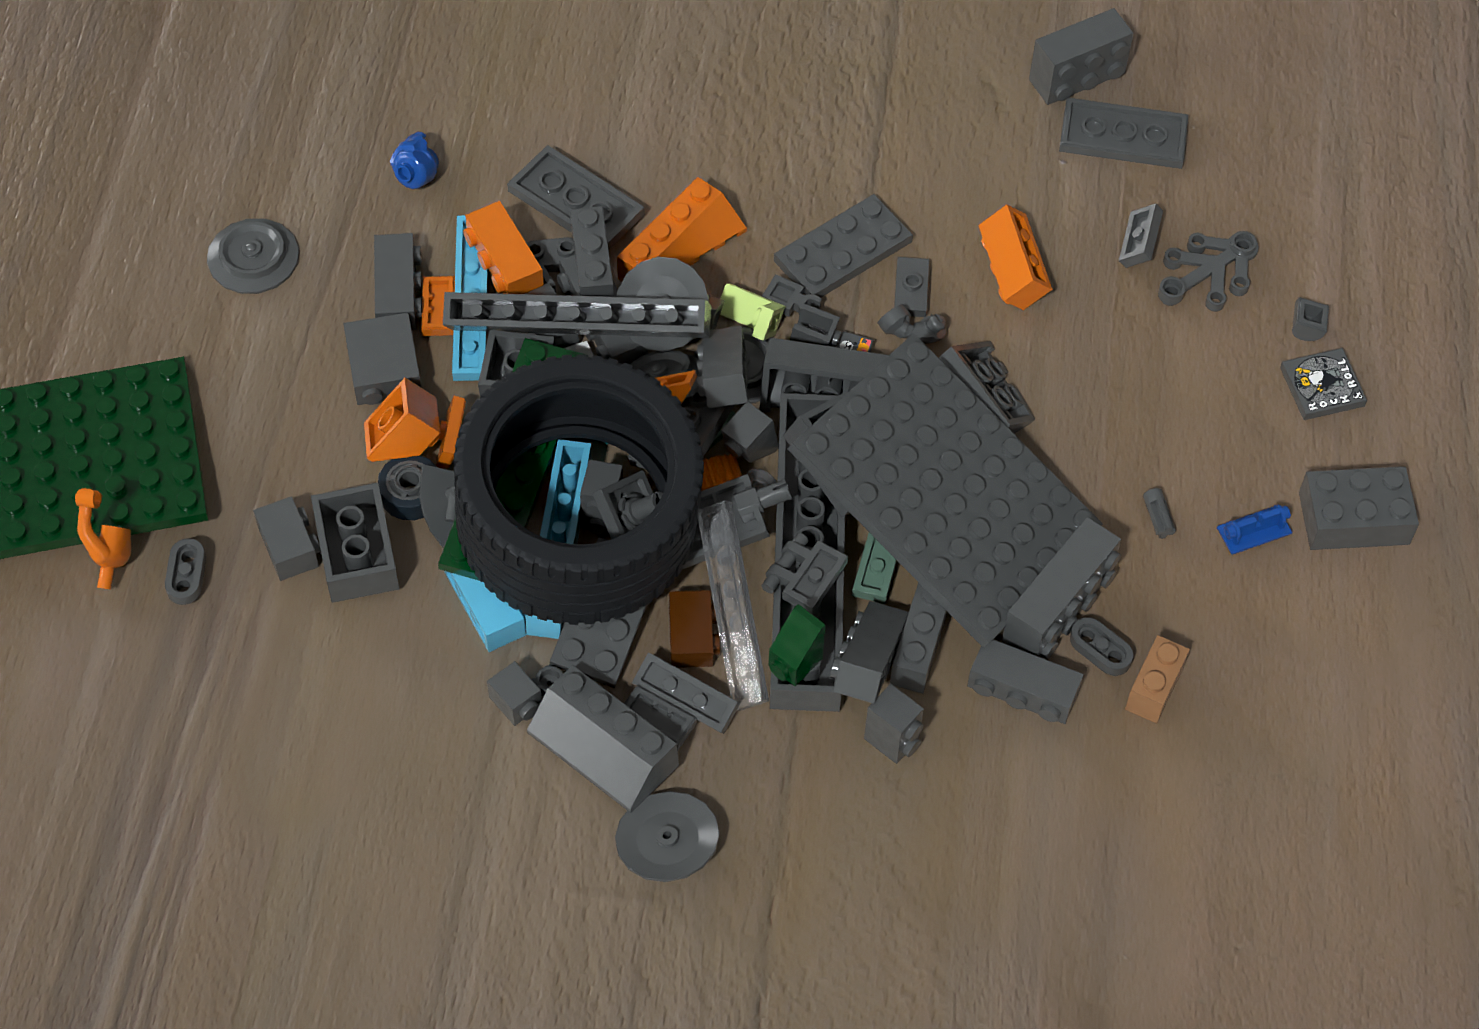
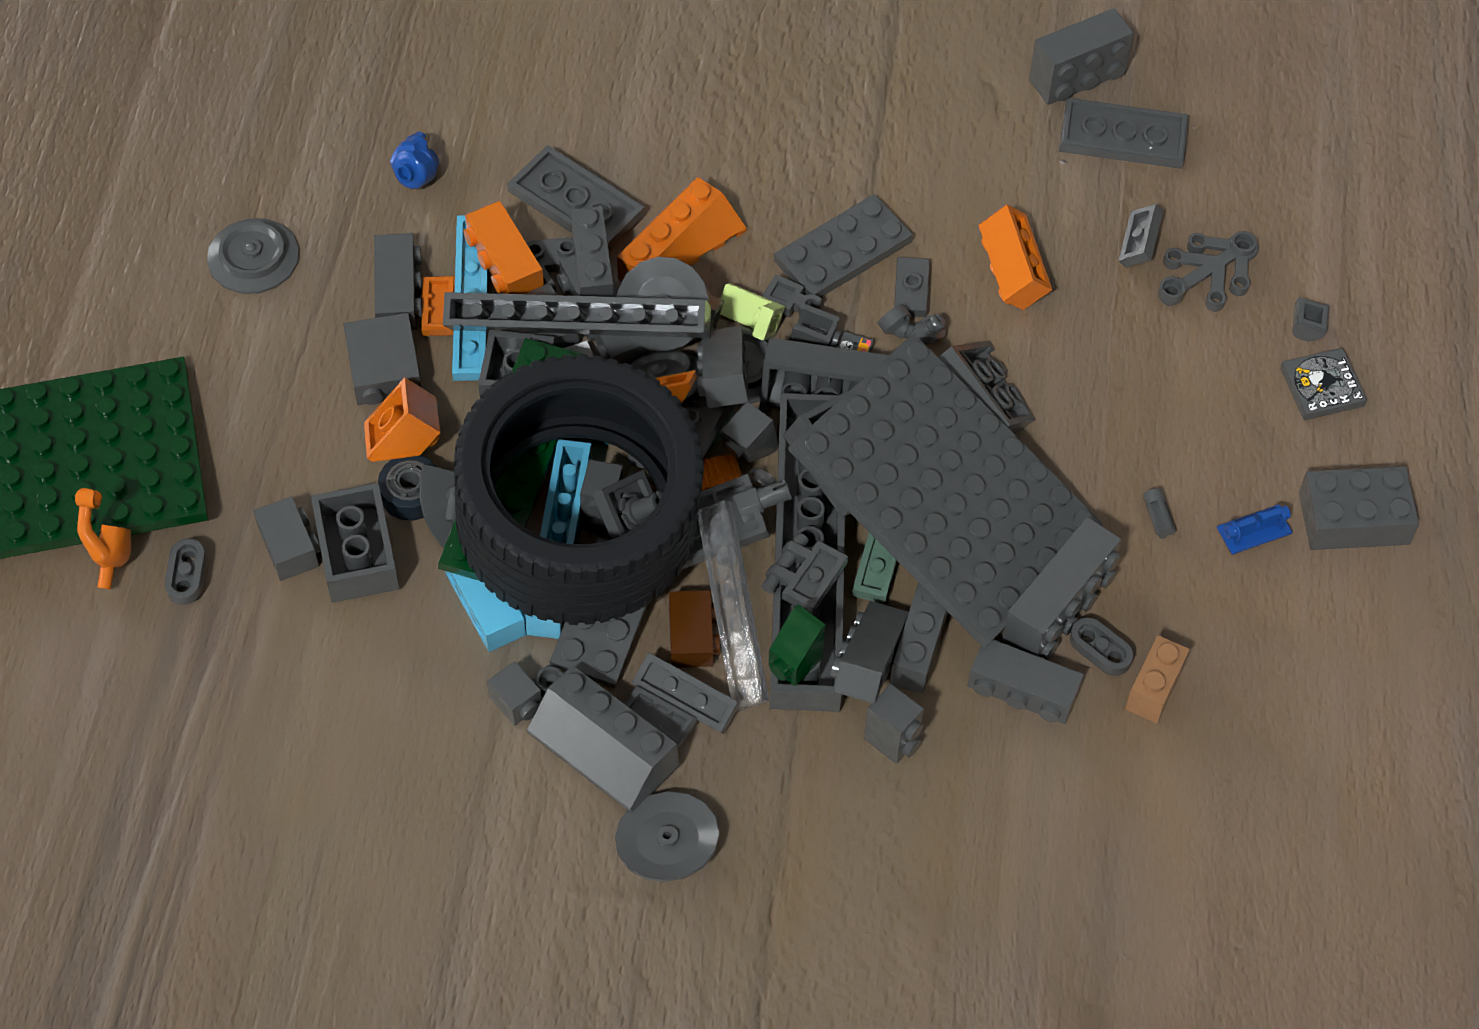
orange plate [436,395,466,470] -> none

